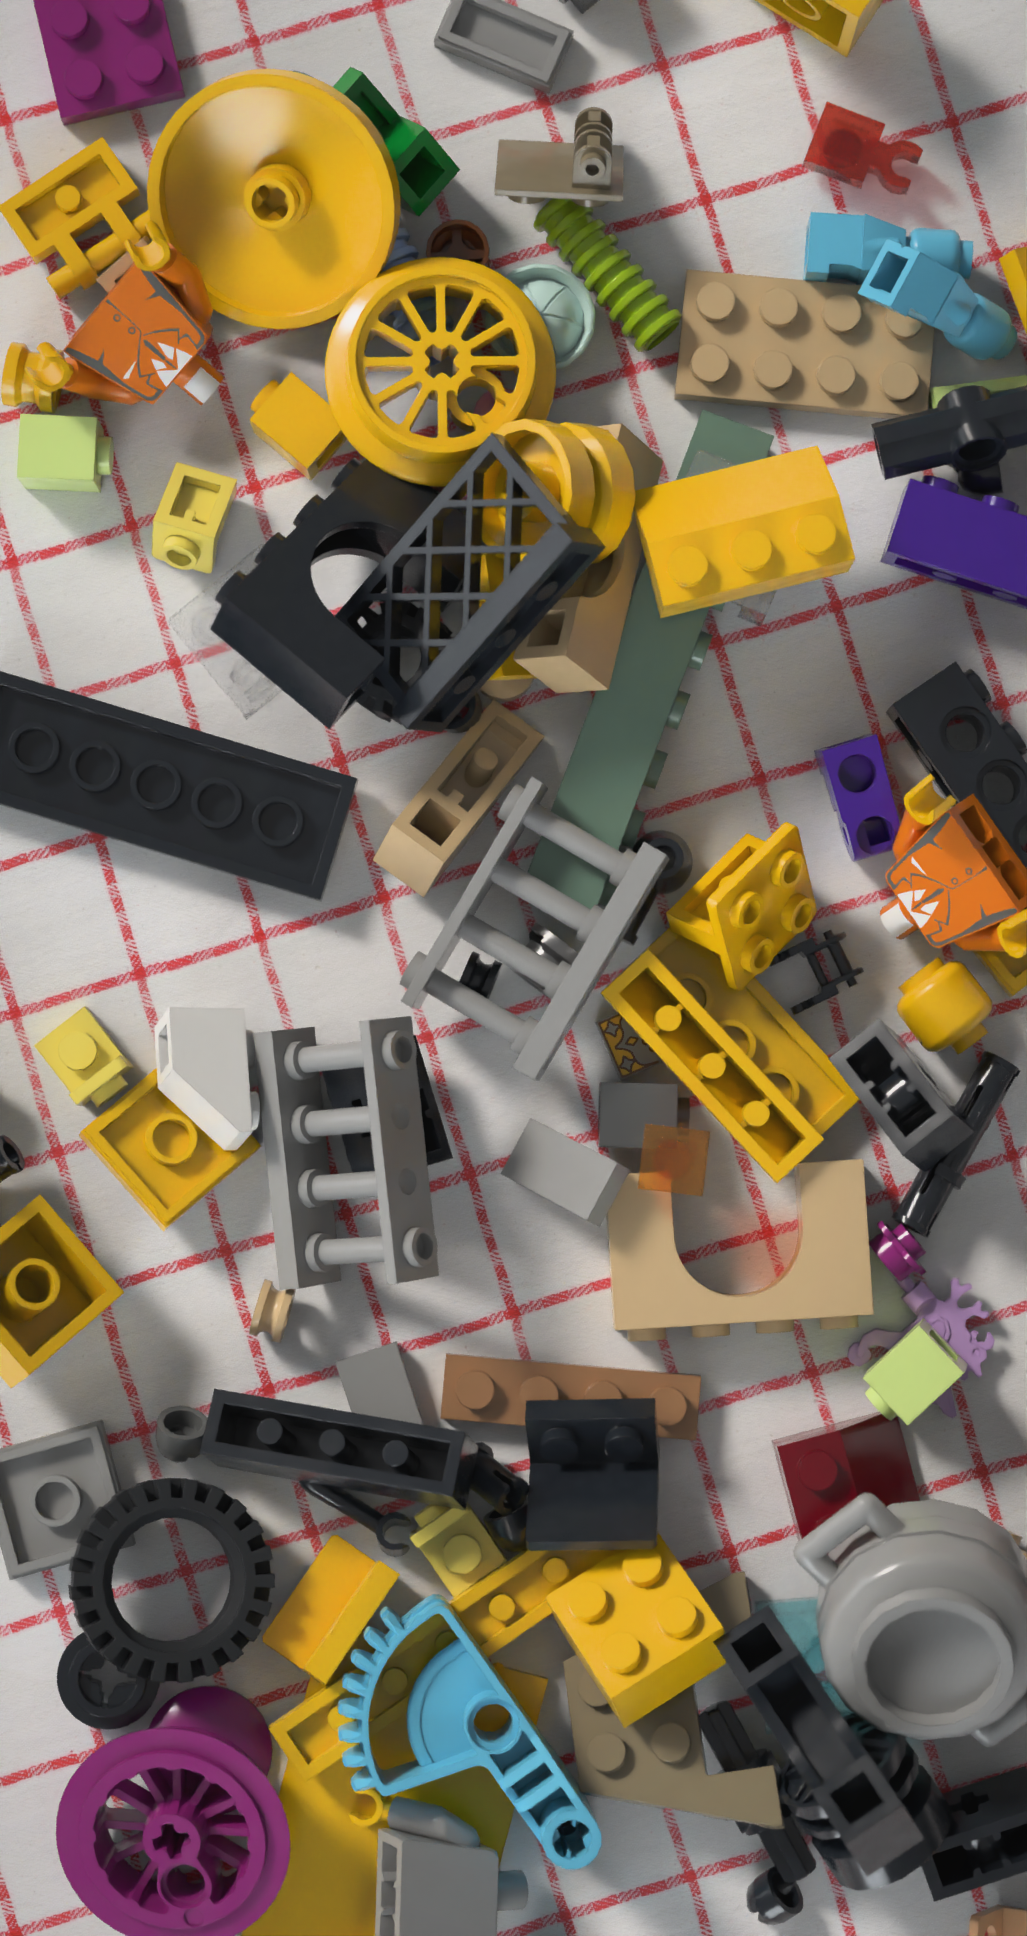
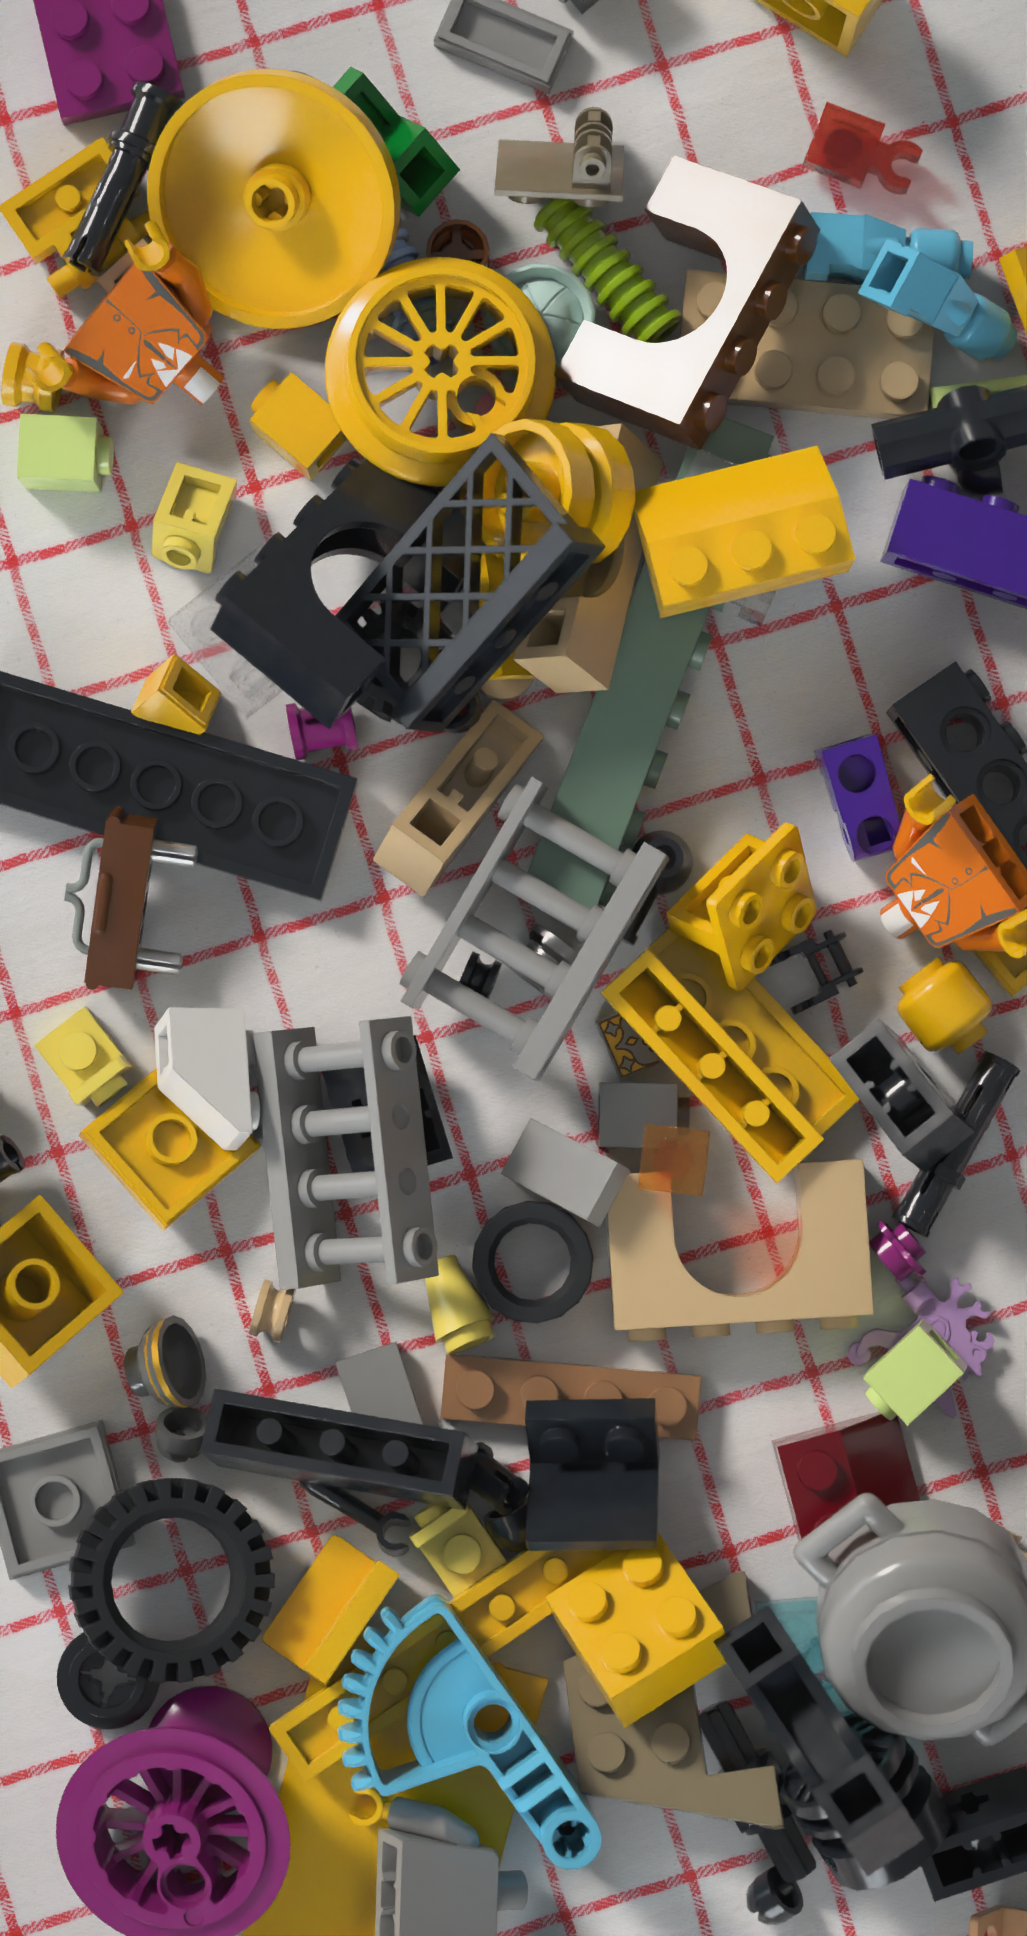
none -> black pin [62,81,184,276]
none -> reddish brown piece [64,806,198,990]
none -> dark grey piece [124,1315,206,1408]
none -> yellow slope [131,654,222,735]
none -> magenta bush [286,703,359,760]
none -> light yellow cone [424,1255,495,1355]
none -> black tyre [472,1201,594,1324]
none -> arch [554,156,820,451]

